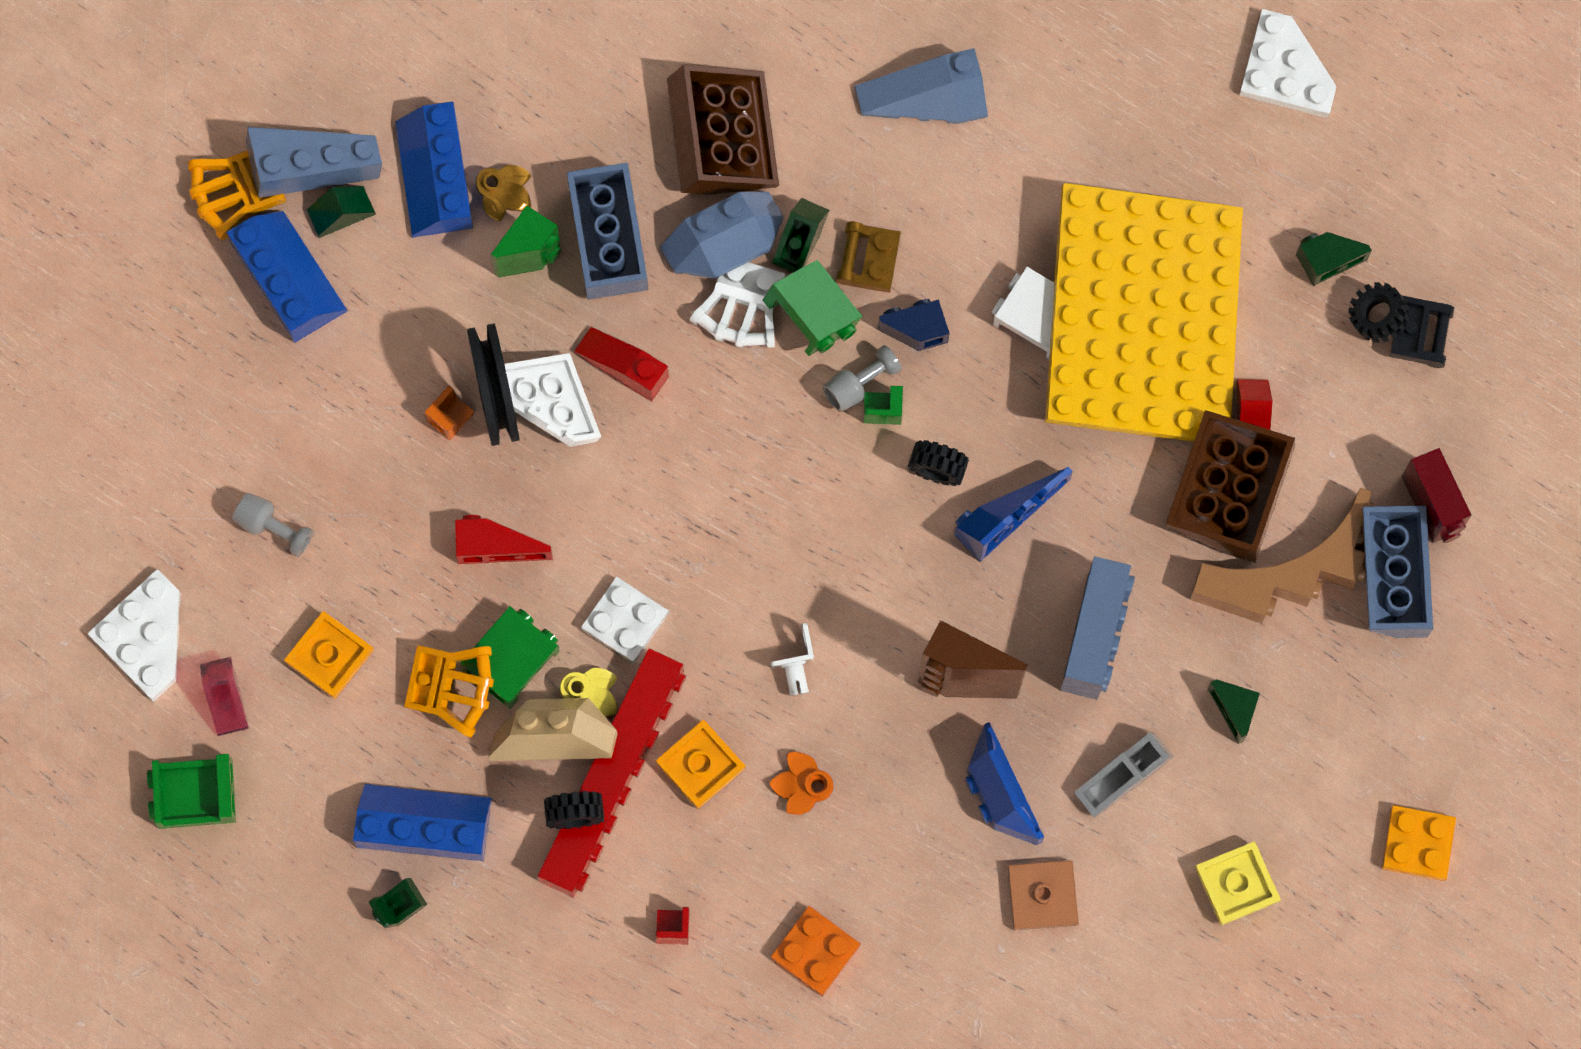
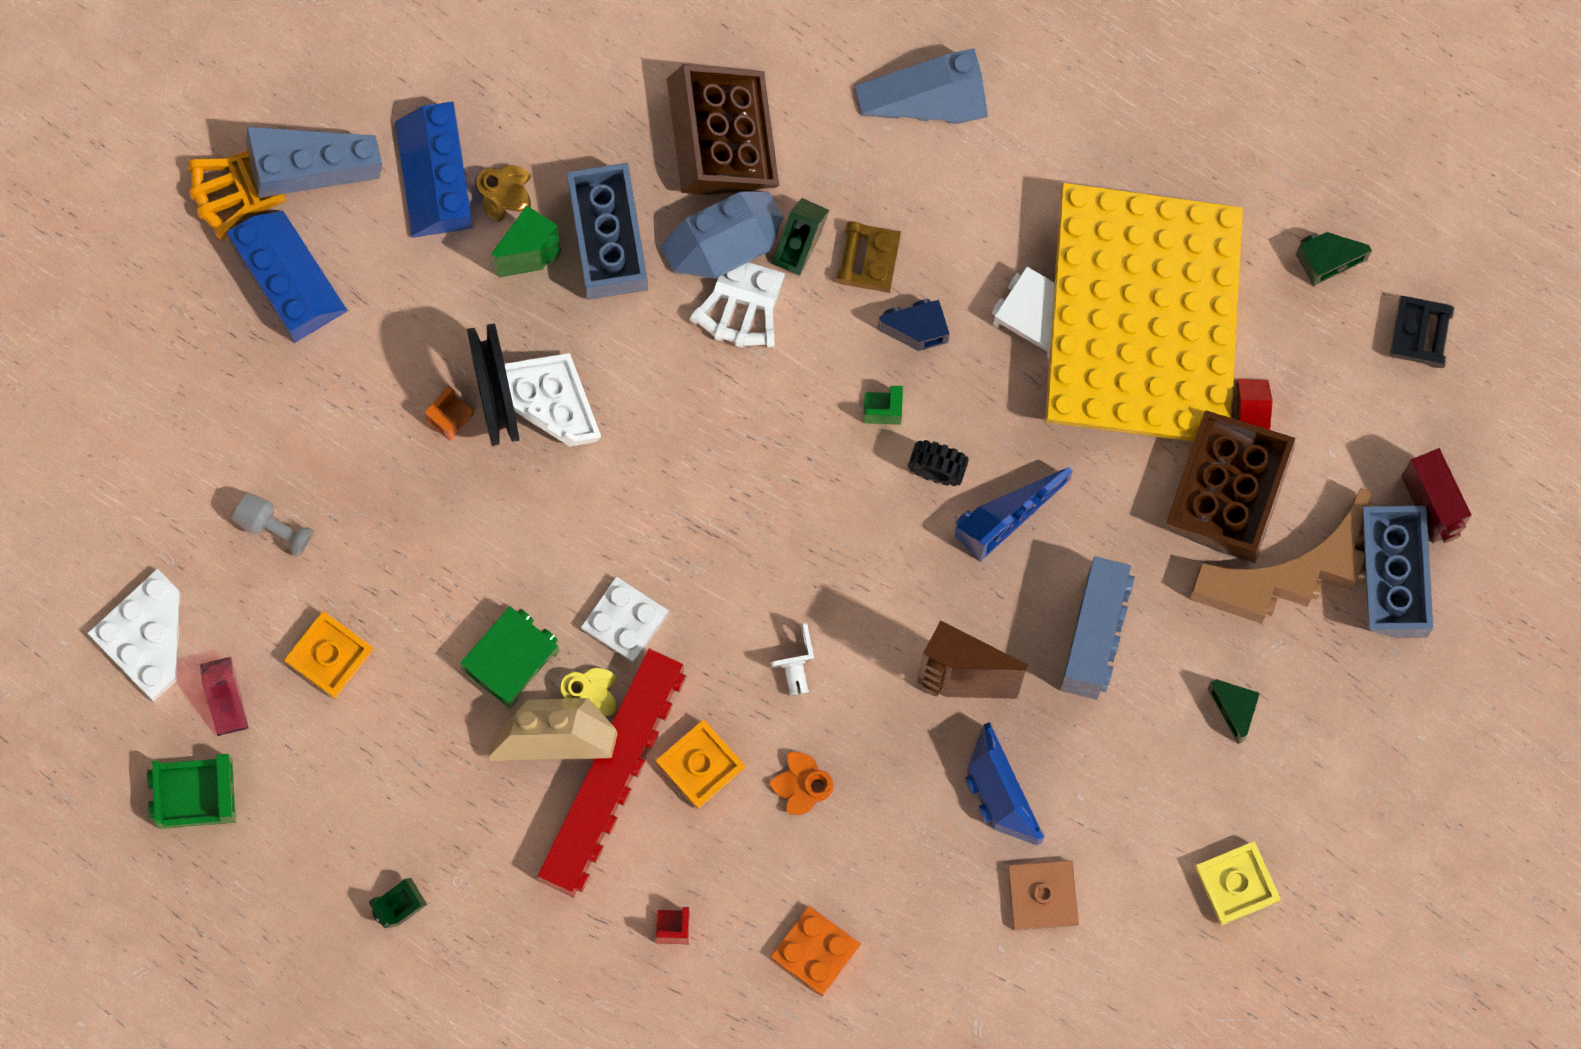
dark green slope [307,186,376,238] -> none
blue slope [353,784,492,862] -> none
light orange plate [404,645,494,738] -> none
red slope [455,515,553,564] -> none
black tyre [544,791,604,829] -> none
red slope [574,327,669,402] -> none
green panel [762,260,863,356] -> none
light grey piece [823,345,901,412] -> none
light grey slope [1074,732,1173,817] -> none
white plate [1240,9,1337,118] -> none
black tyre [1348,282,1410,343] -> none
light orange plate [1382,805,1456,881] -> none

